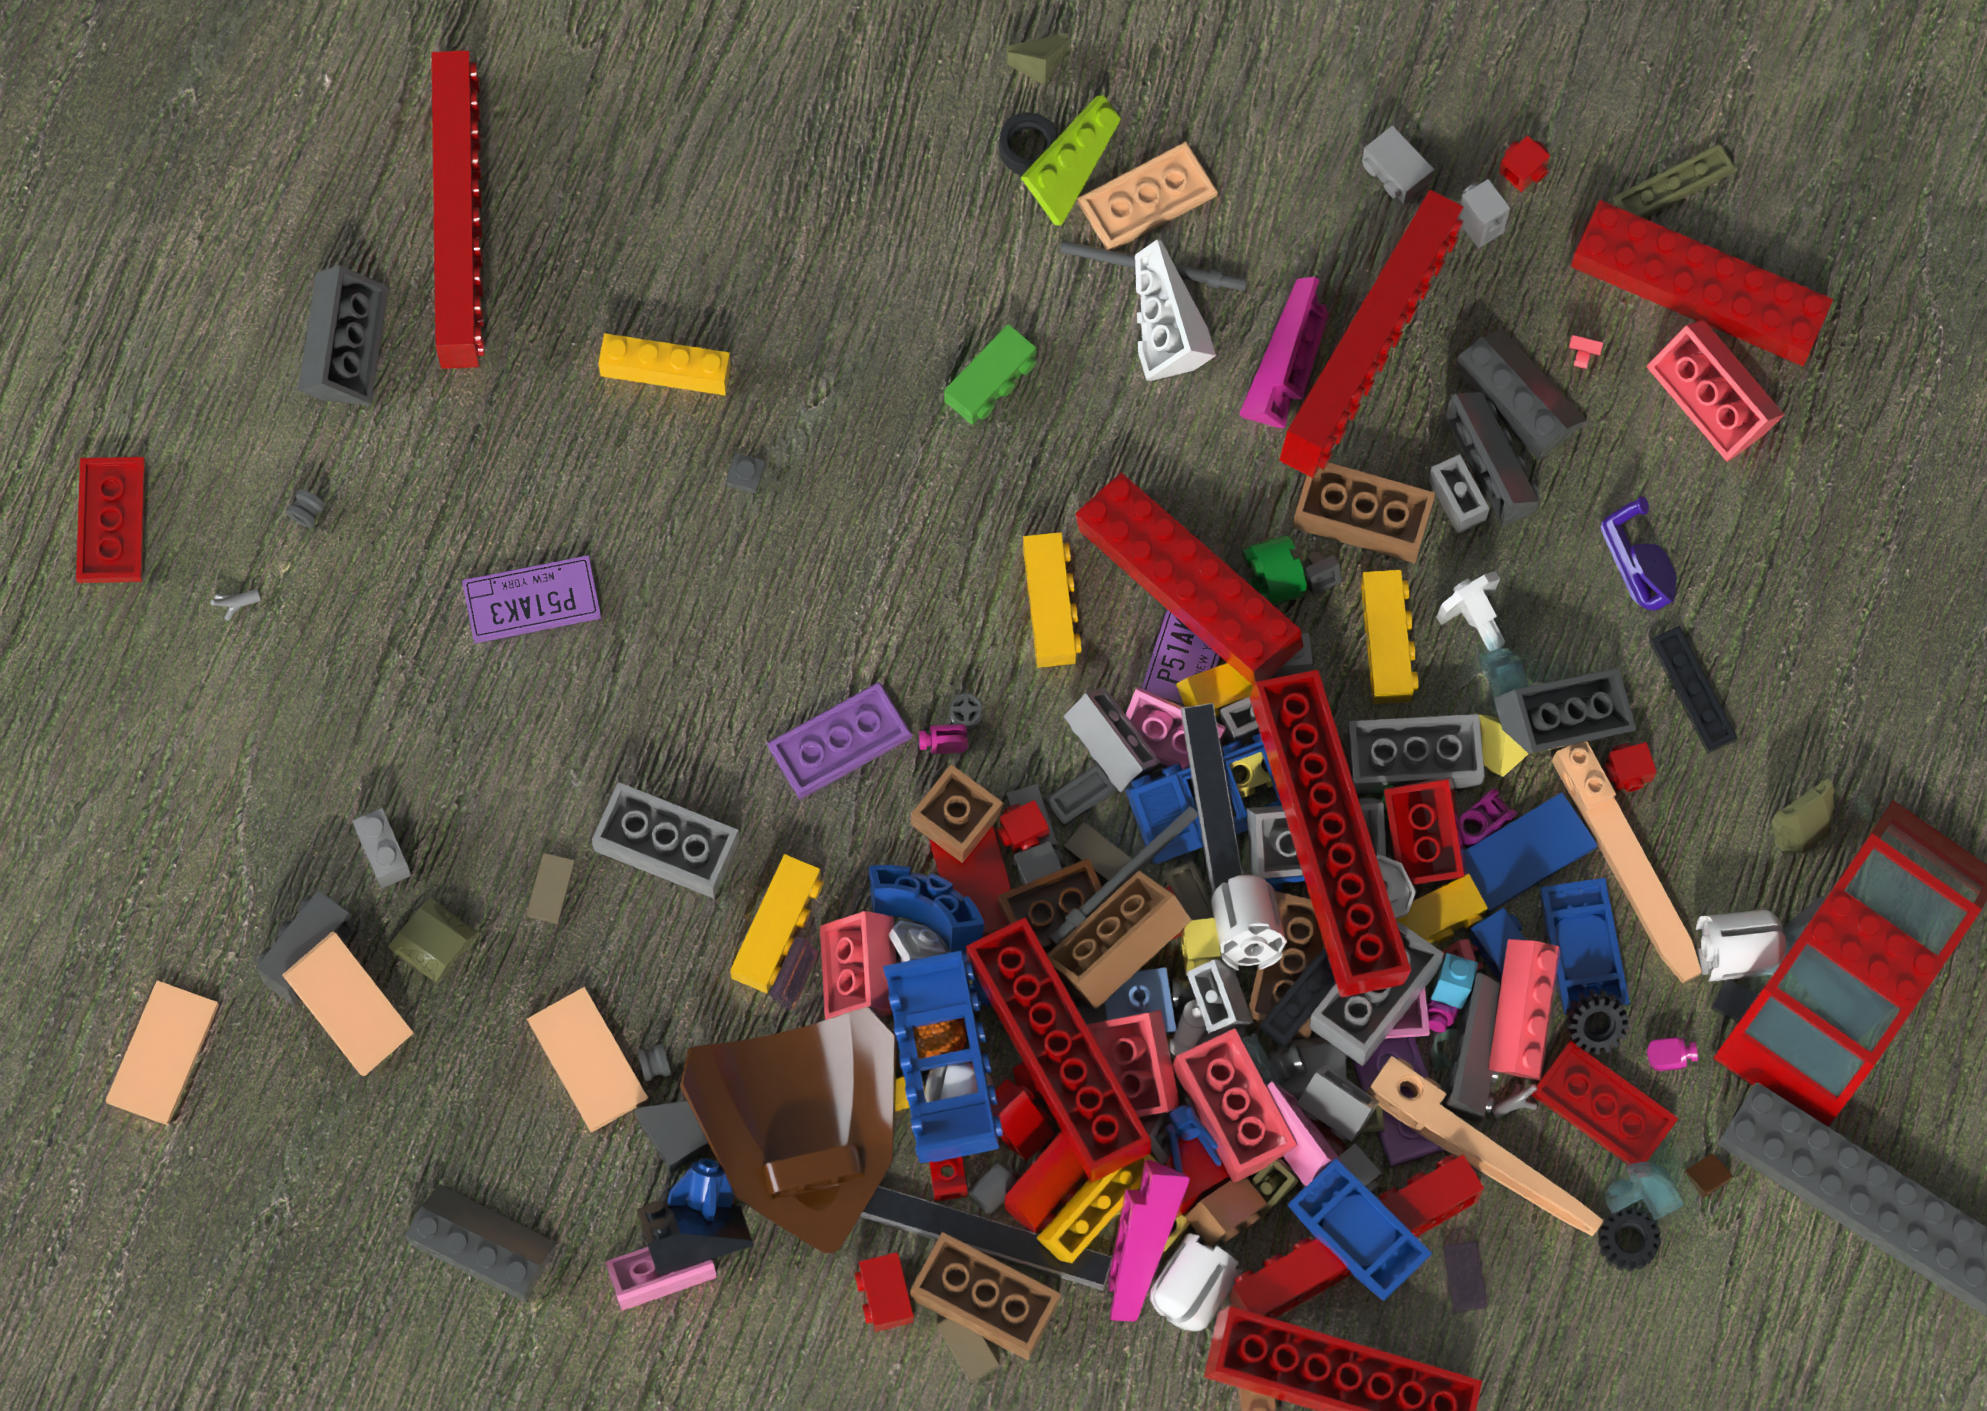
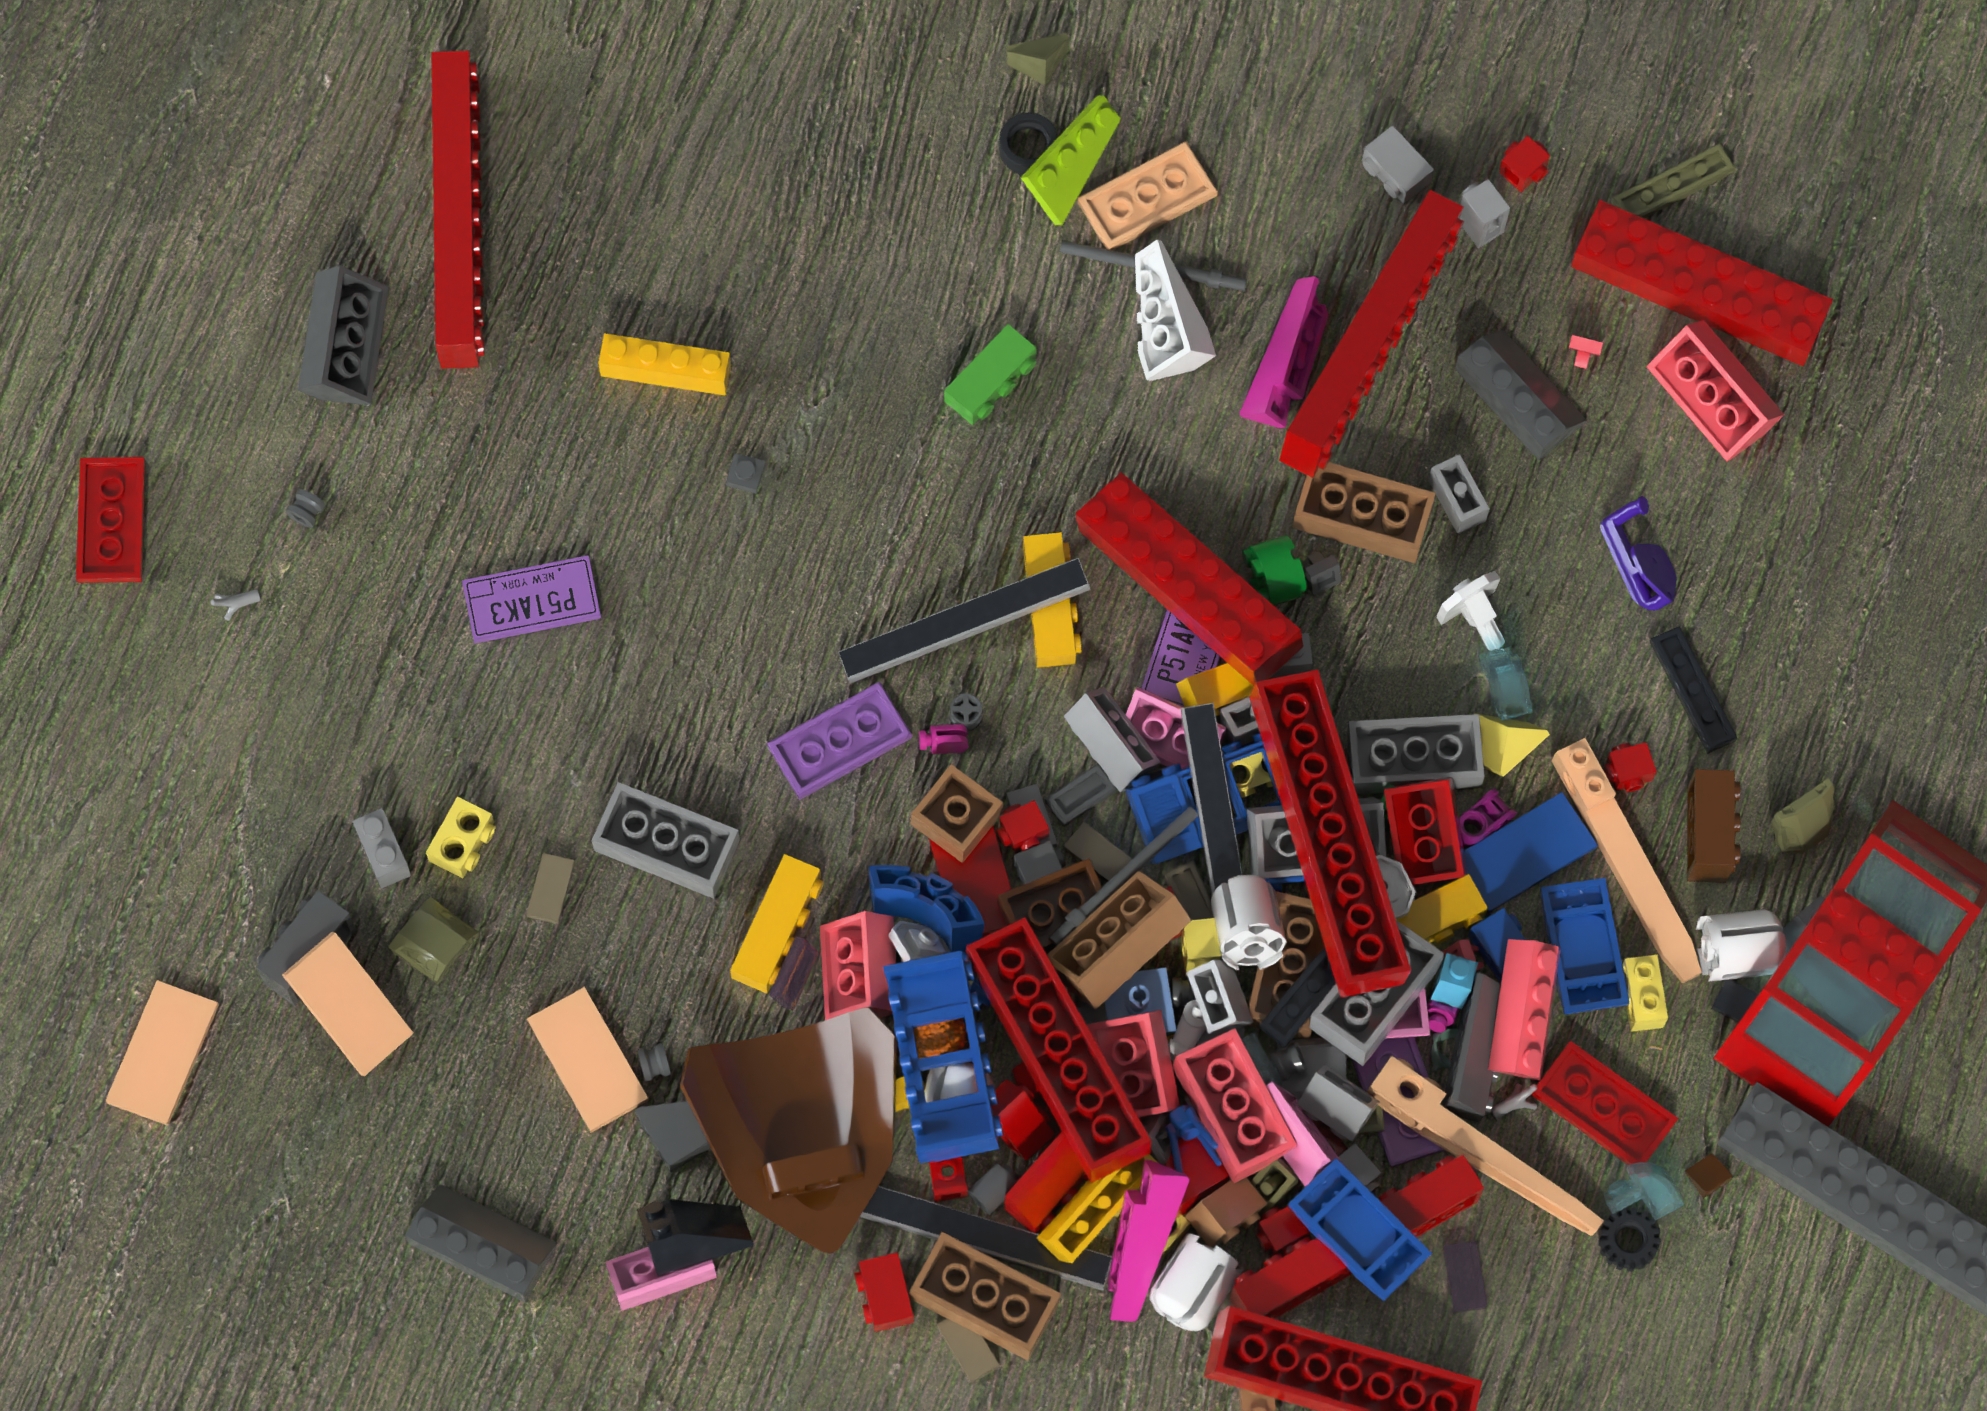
blue brick [667,1159,734,1221] -> none
yellow brick [1360,570,1418,705] -> none
dark grey slope [1445,392,1540,527] -> none
dark grey slope [1494,668,1637,754] -> none
black tyre [1565,989,1629,1054] -> none
dark pink arm [1647,1037,1698,1072] -> none
none -> light yellow brick [426,797,496,878]
none -> black tile [838,558,1091,684]
none -> red brick [1256,1206,1310,1256]
none -> light yellow brick [1622,955,1668,1032]
none -> reddish brown brick [1687,769,1740,883]

